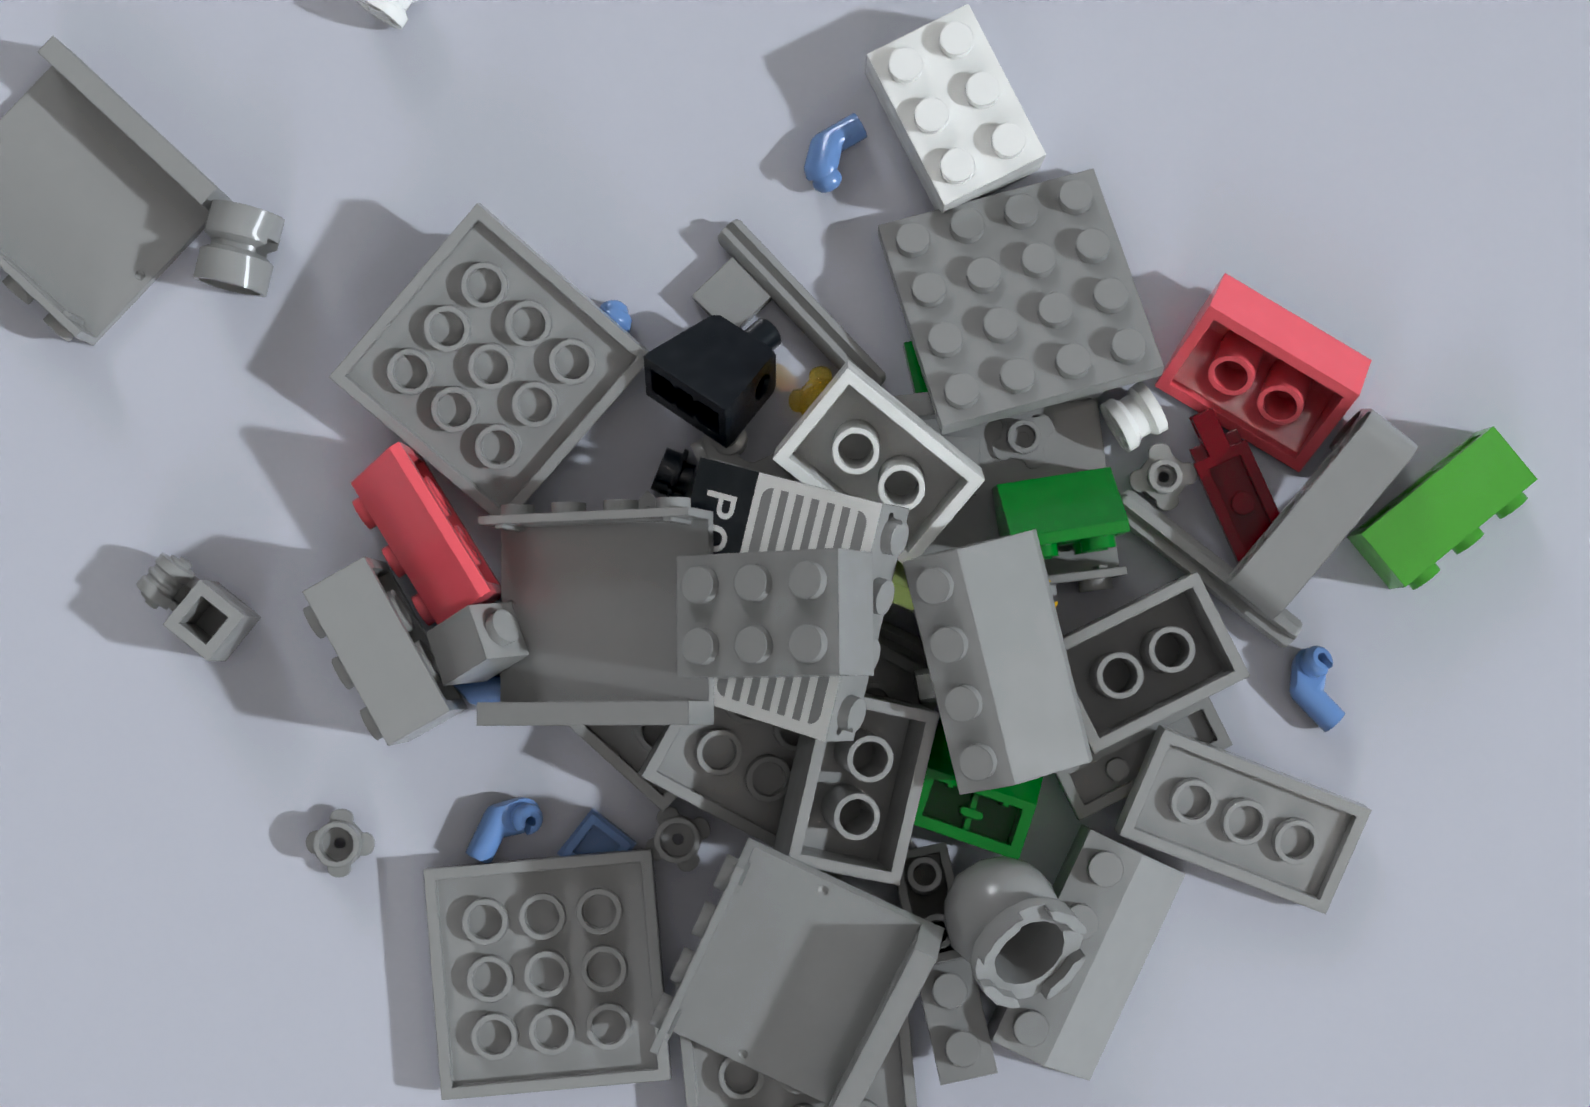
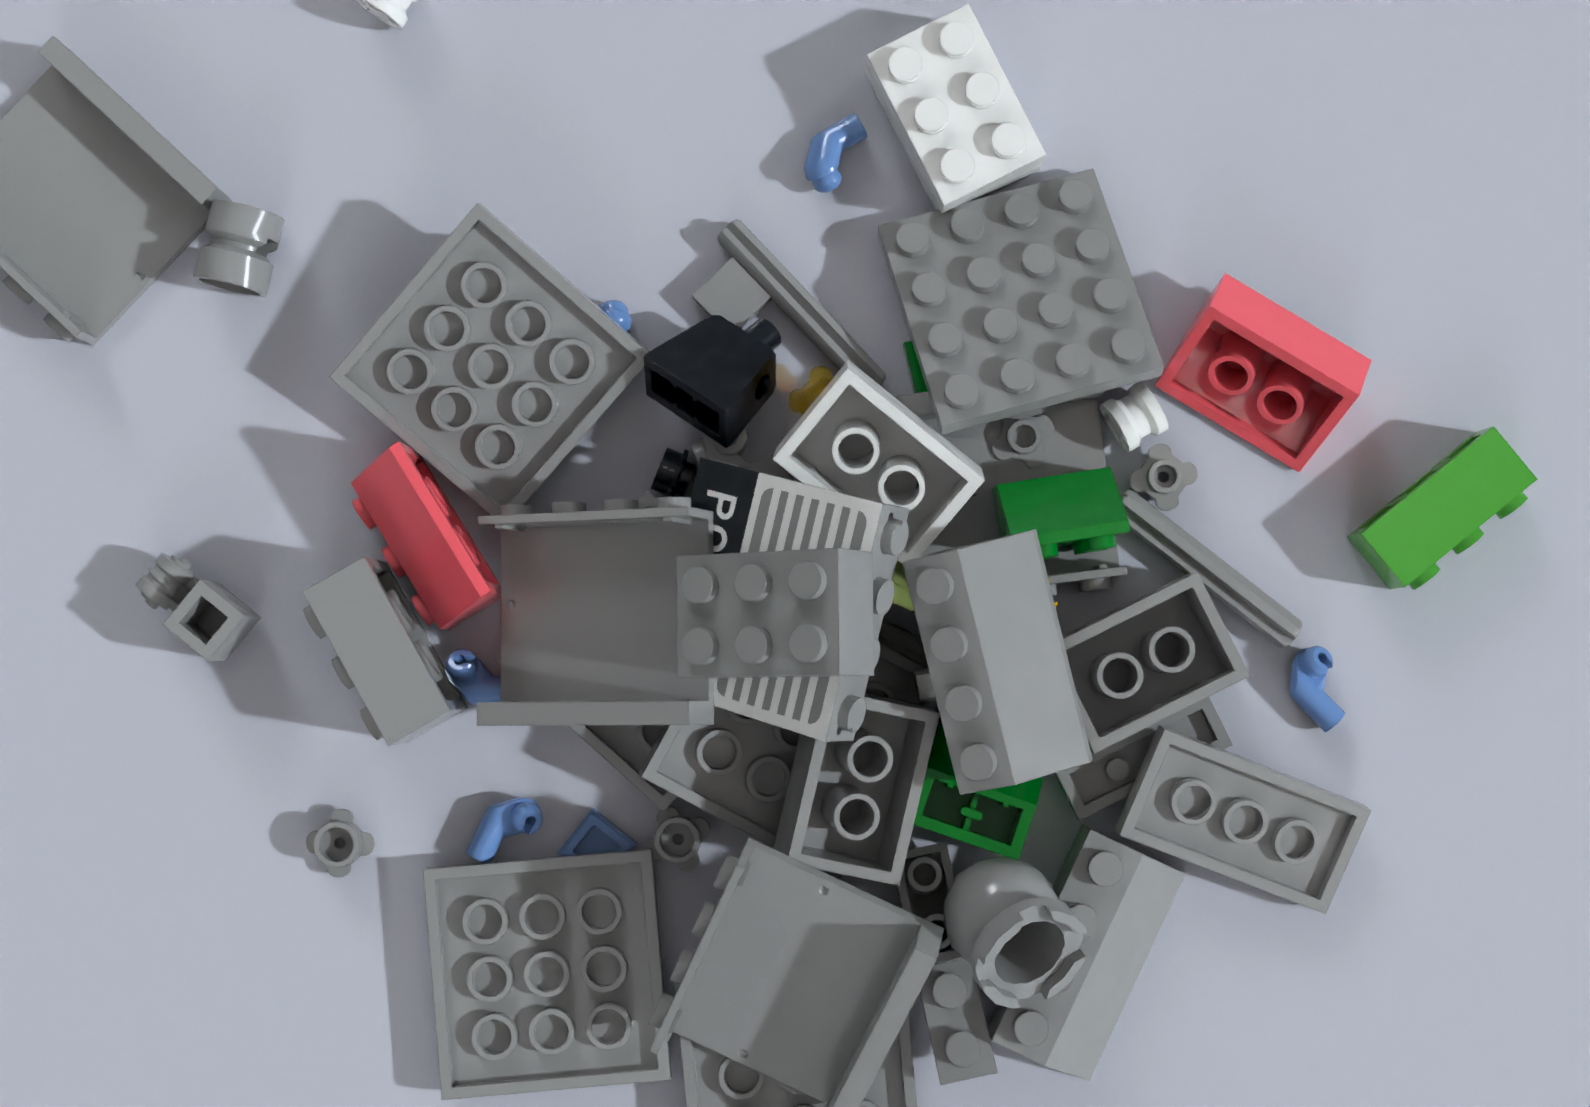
light grey brick [426,602,529,686] -> none
dark red hinge [1189,408,1280,564] -> none
light grey beam [1226,409,1418,619] -> none

